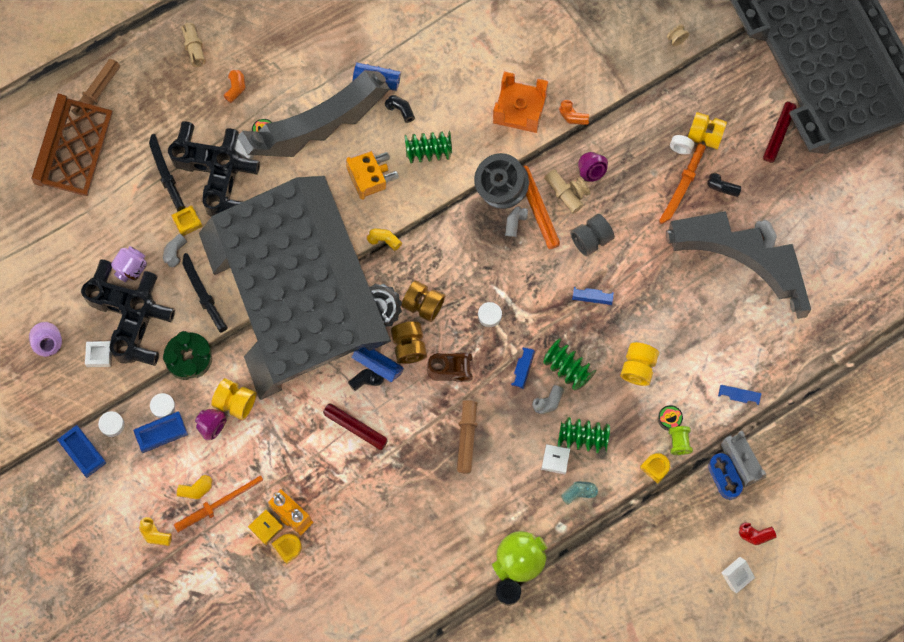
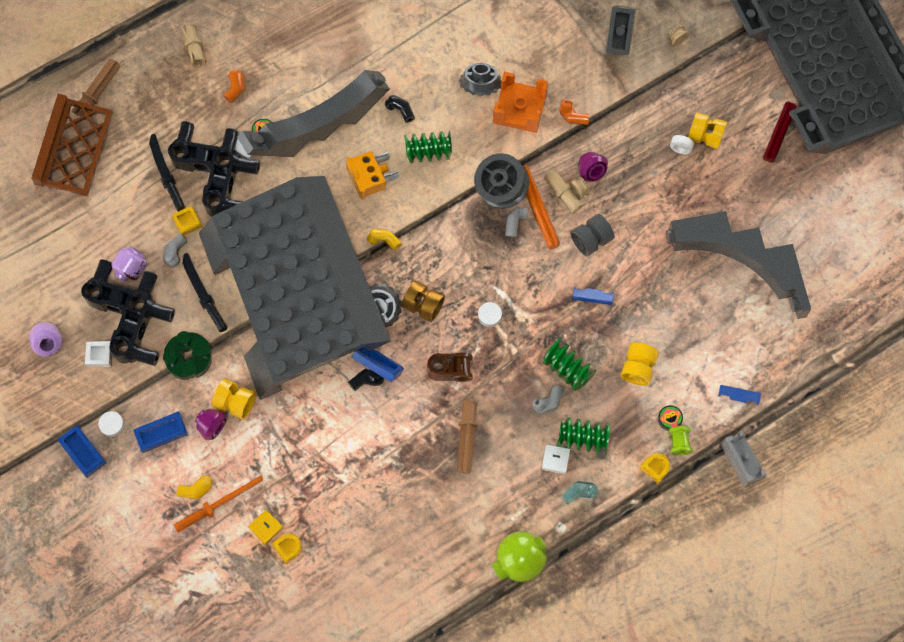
yellow arm [139,517,172,546] -> none
white tile [150,393,175,419] -> none
light orange piece [268,489,314,536] -> none
dark red axle [323,403,388,450] -> none
blue axle [353,62,401,91] -> none
pearl gold wheel [391,322,427,364] -> none
black tile [496,579,521,606] -> none
blue piece [511,348,535,389] -> none
orange sword [659,144,706,224] -> none
black arm [707,173,741,197] -> none
blue beam [708,453,743,500] -> none
white plate [721,557,755,594] -> none
red arm [739,522,777,545] -> none
light grey arm [755,220,777,249] -> none
none -> dark grey piece [459,63,502,96]
none -> dark grey hinge [606,5,636,55]

